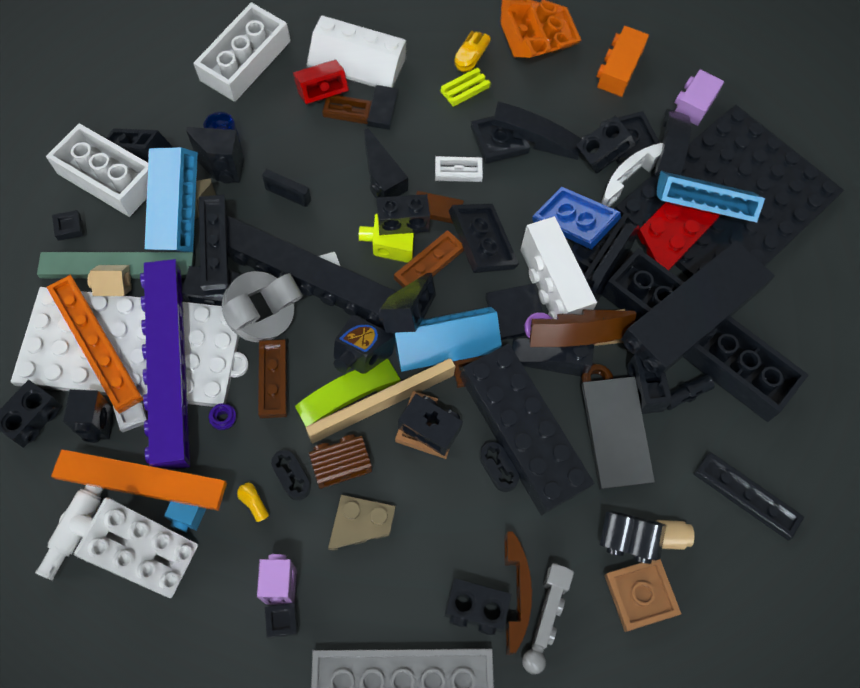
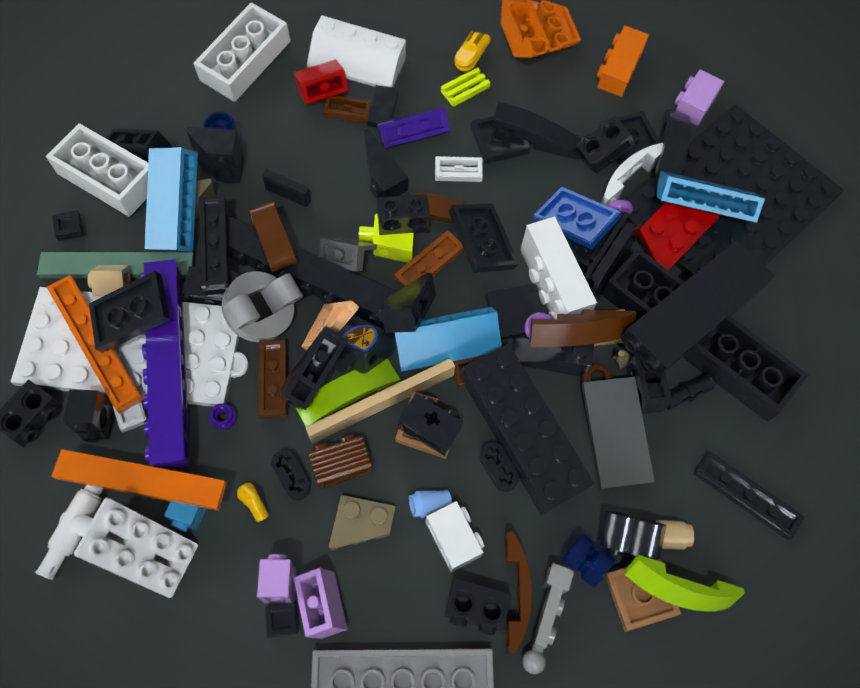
none -> black plate [89,271,170,353]
none -> reddish brown beam [248,201,297,272]
none -> black slope [276,326,349,410]
none -> lavender brick [294,568,347,639]
none -> light nougat wing [301,301,359,351]
none -> dark grey panel [319,237,377,271]
none -> dark purple plate [377,107,450,148]
none -> light blue cone [409,490,452,519]
none -> white brick [425,501,484,573]
none -> clear blue wheel [561,533,616,589]
none -> medium lavender piece [606,200,633,217]
none -> dark tan hand [611,350,631,370]
none -> lime slope [625,555,745,612]

